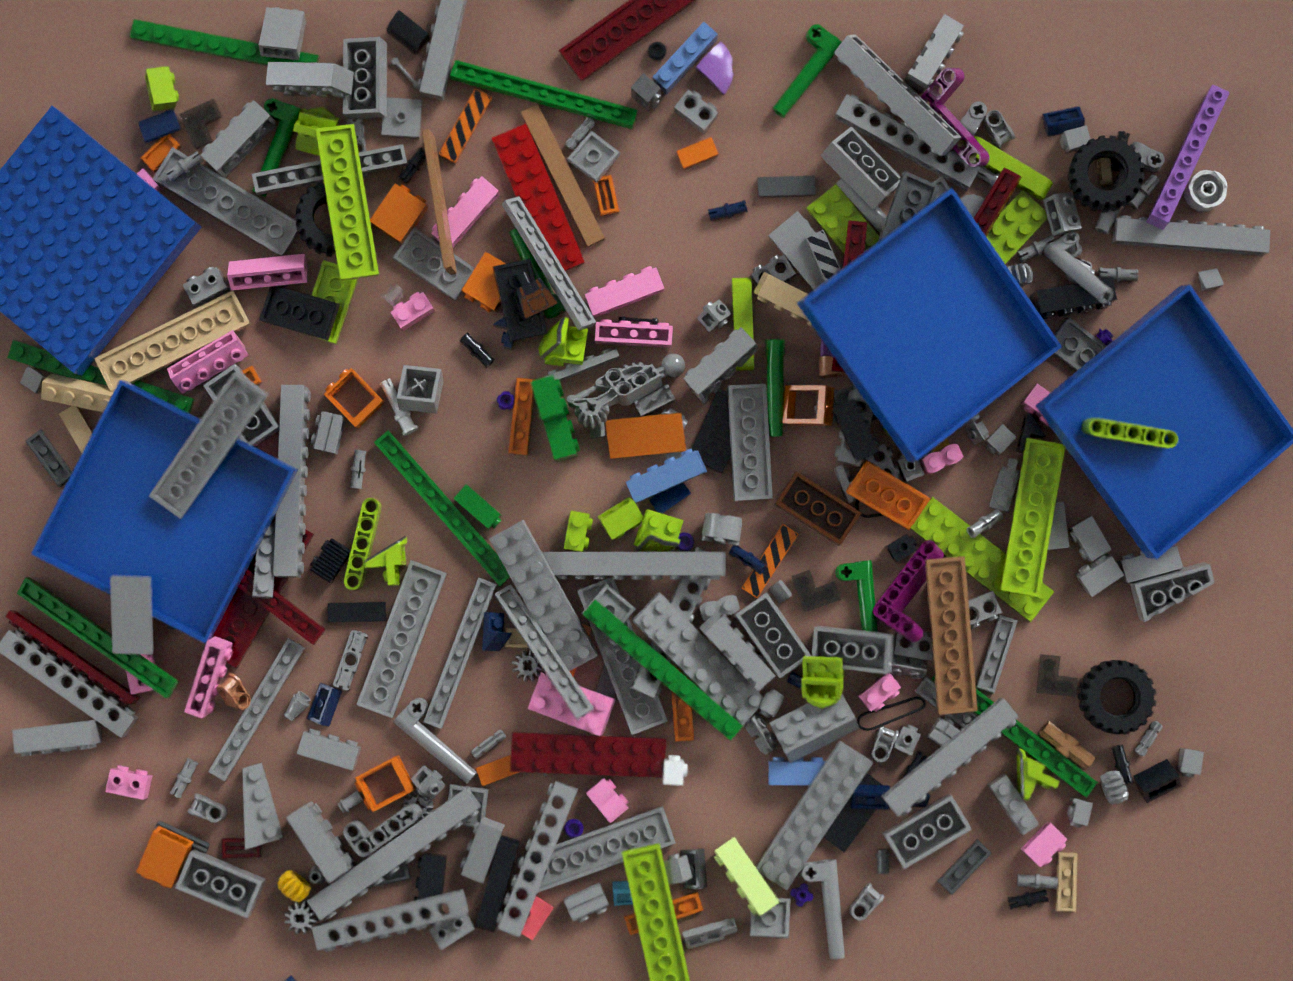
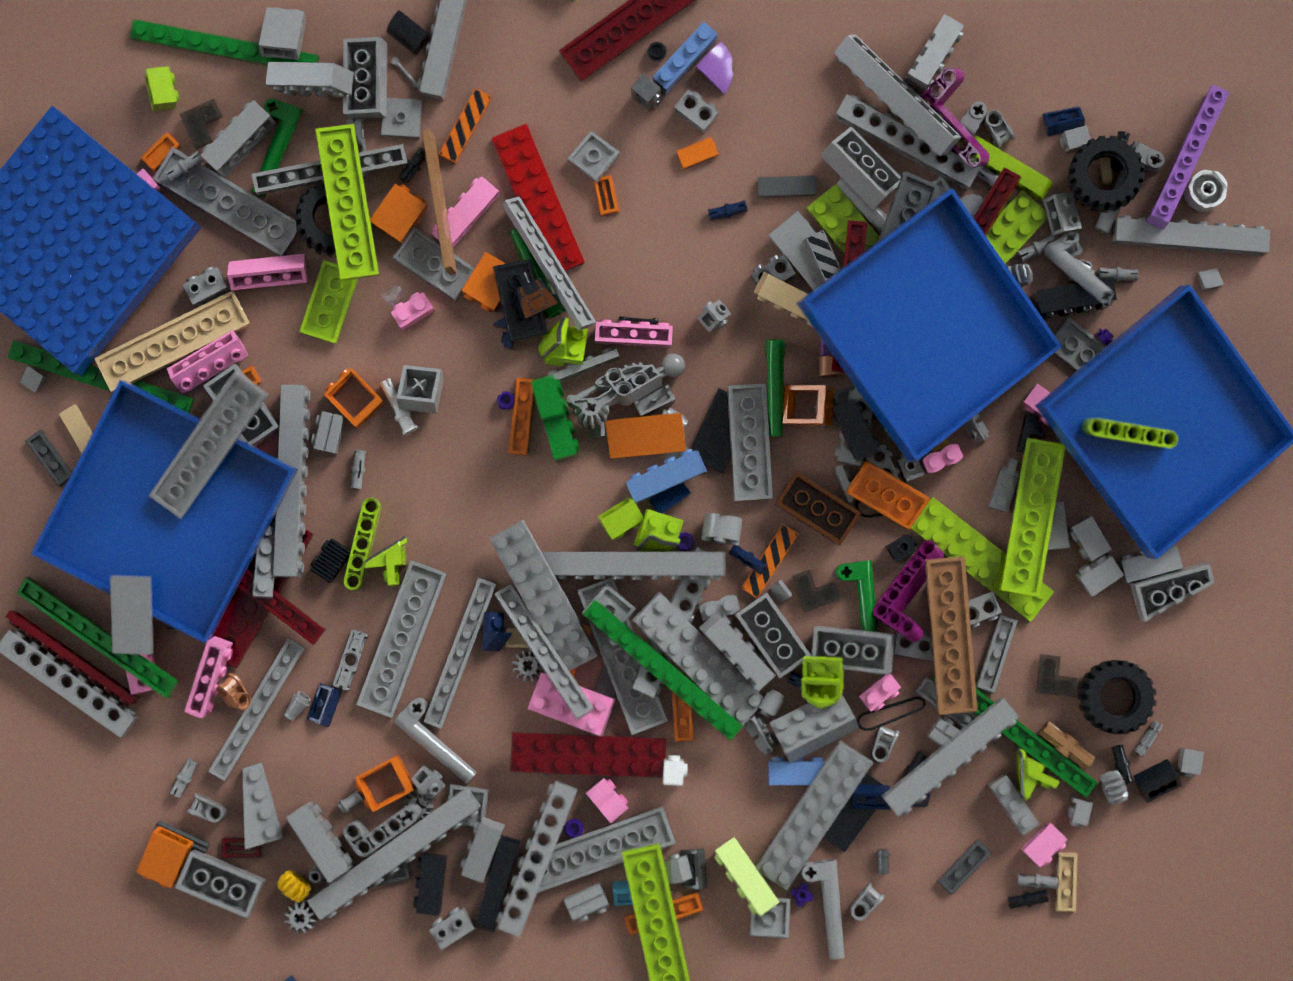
light grey brick [12,720,102,756] -> none
tan brick [41,374,114,412] -> none
bright pink brick [105,765,153,800] -> none
dark blue slope [138,109,181,143] -> none
black tile [259,286,340,341] -> none
lime piece [293,107,340,156] -> none
light grey brick [297,728,362,770] -> none
light grey brick [312,889,469,952] -> none
black tile [328,602,386,622] -> none
green plate [374,430,510,586] -> none
green plate [450,60,638,129] -> none
green brick [453,484,502,530] -> none
black pin [459,332,495,368] -> none
light grey axle [471,730,506,759] -> none
orange tile [476,755,519,786] -> none
coral plate [509,889,554,941] -> none
medium nougat tile [521,104,605,247] -> none
lime brick [564,511,593,552] -> none
light grey axle [565,117,595,150] -> none
bright pink brick [585,266,664,318] -> none
light grey hinge [682,918,738,949] -> none
light grey wedge [683,328,759,404] -> none
lime beam [732,277,754,371] -> none
green axle [772,24,842,118] -> none
light grey brick [882,794,971,869] -> none
light grey hinge [891,654,927,679] -> none
light grey brick [893,724,921,756] -> none
light grey pin [967,509,1003,538] -> none
light grey brick [984,424,1016,455] -> none
light grey axle [1129,175,1160,210] -> none

